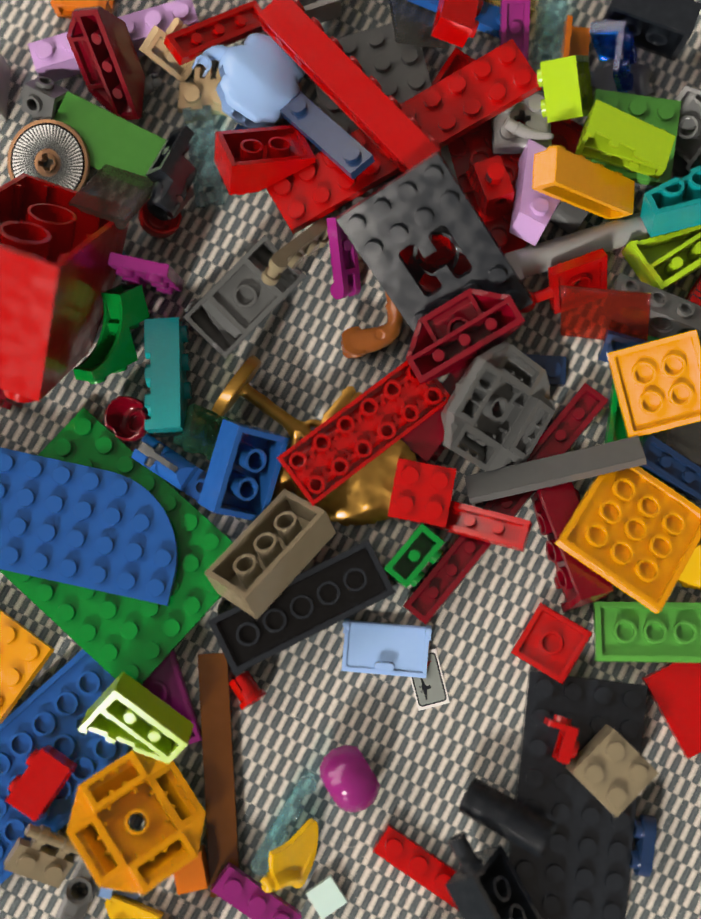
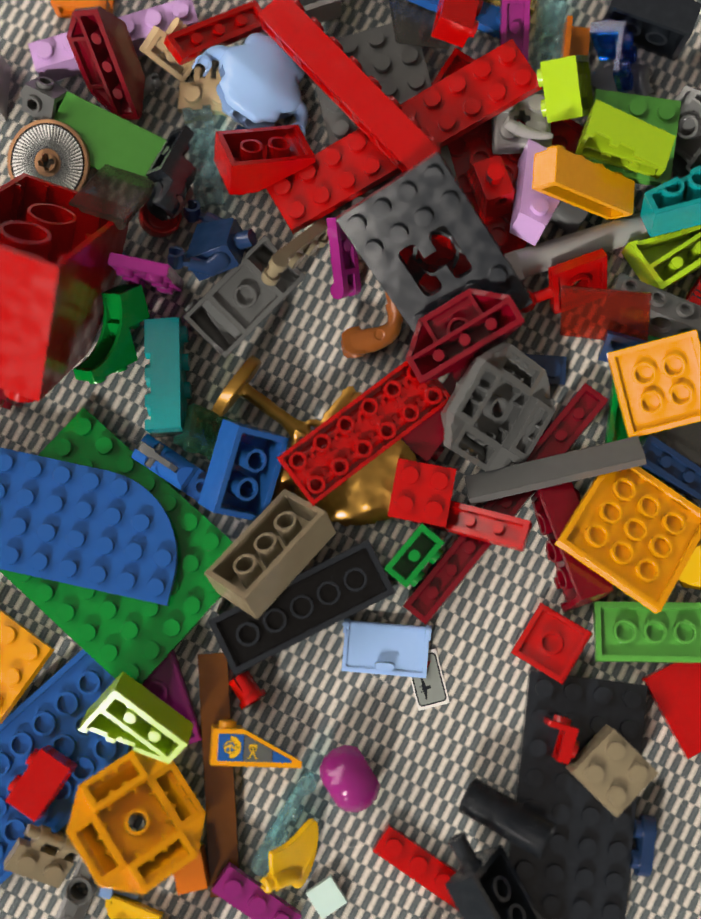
dark red hair [104,396,151,441] -> none
dark blue plate [280,92,375,180] -> none
none -> dark blue torso [168,199,257,281]
none -> slope [209,719,302,768]

